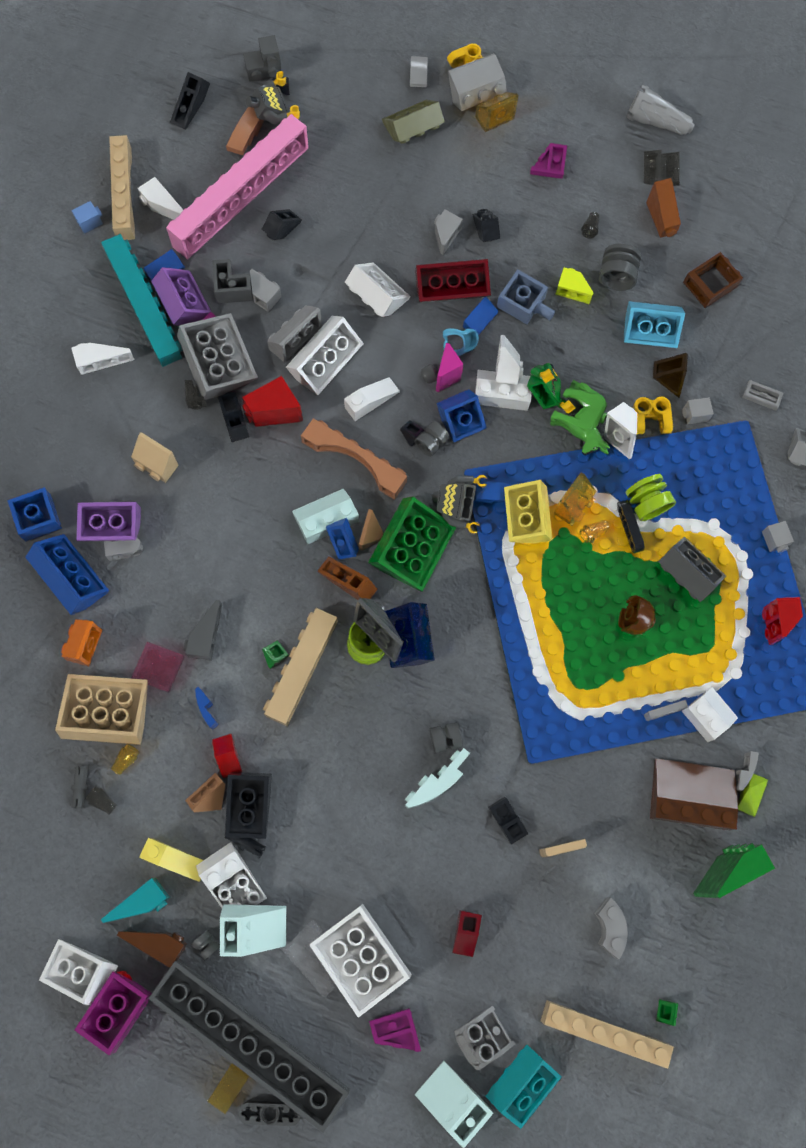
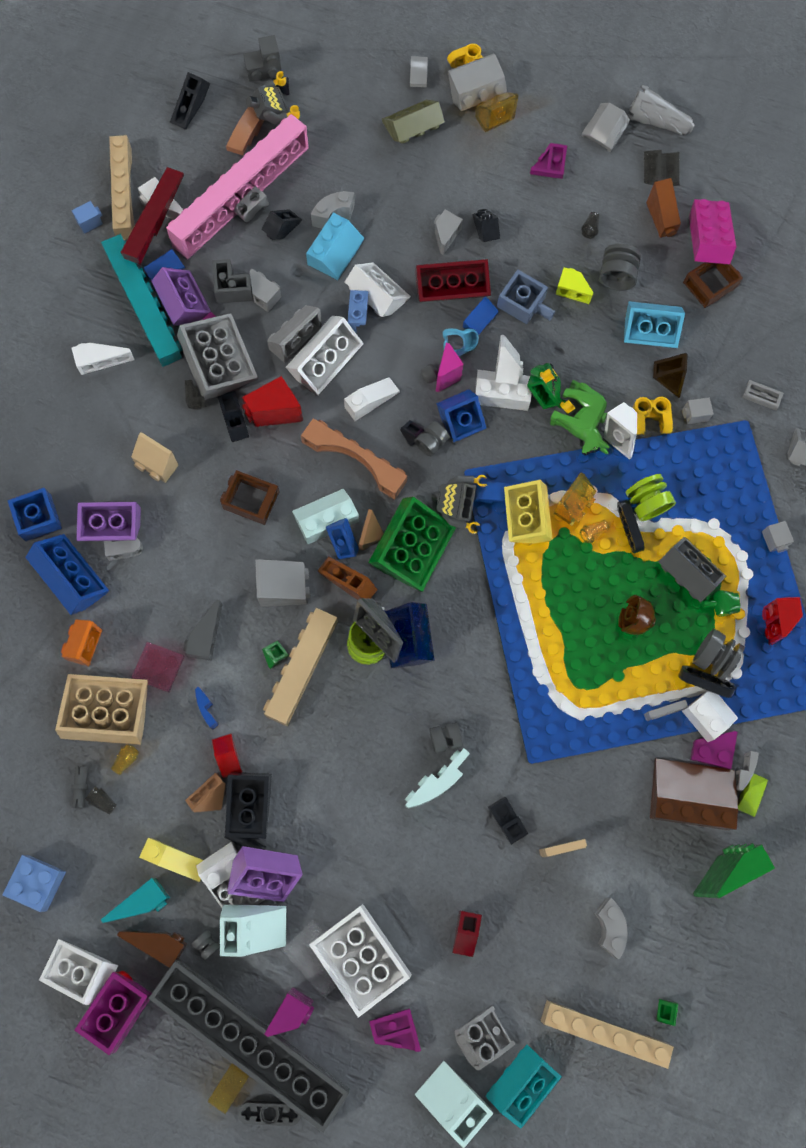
none -> medium blue brick [2,855,66,912]
none -> dark red slope [121,167,184,265]
none -> reddish brown window [220,470,280,525]
none -> medium lavender slope [227,846,303,902]
none -> light grey leg [234,186,269,222]
none -> light grey slope [255,559,310,607]
none -> magenta slope [264,987,314,1037]
none -> medium azure slope [306,212,364,280]
none -> light grey brick [311,191,355,229]
none -> medium blue bracket [348,290,368,333]
none -> light grey slope [581,103,630,152]
none -> black beam [678,665,736,698]
none -> dark pink brick [689,199,736,264]
none -> magenta wing [690,731,738,769]
none -> dark grey wheel [692,628,744,681]
none -> green piece [702,590,740,617]

